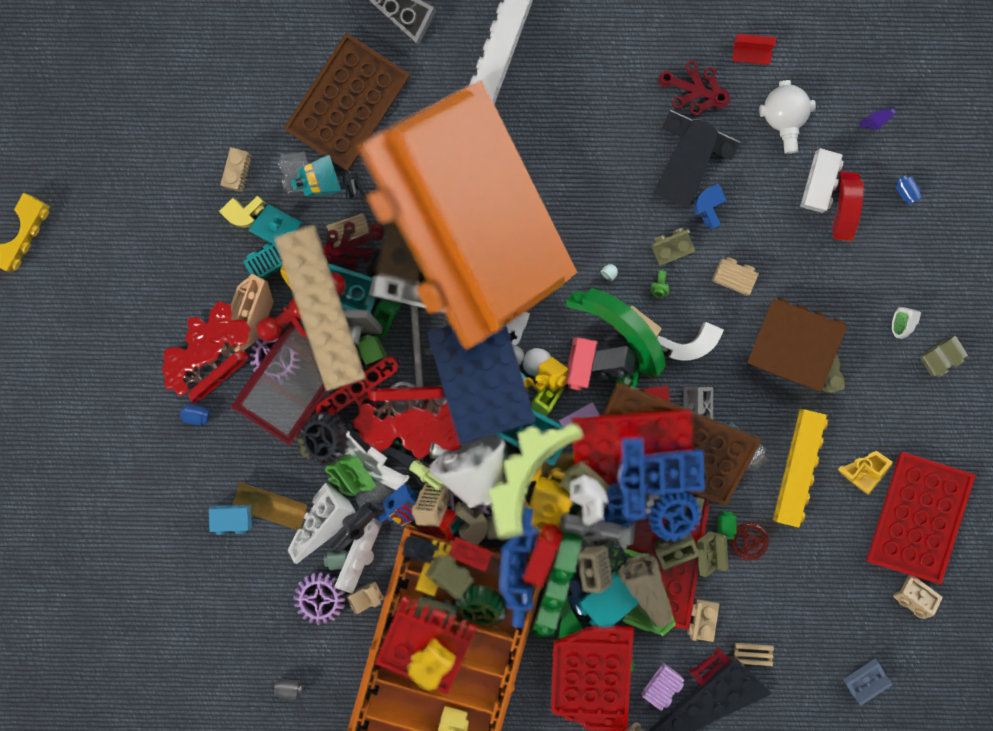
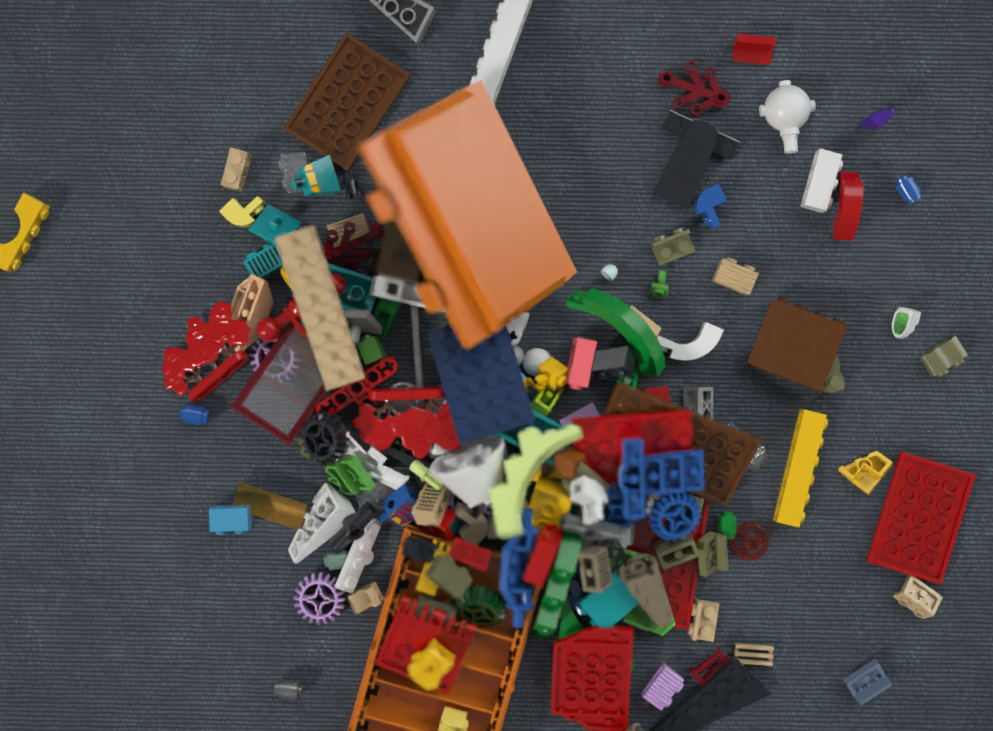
none -> dark orange panel [554,447,585,479]

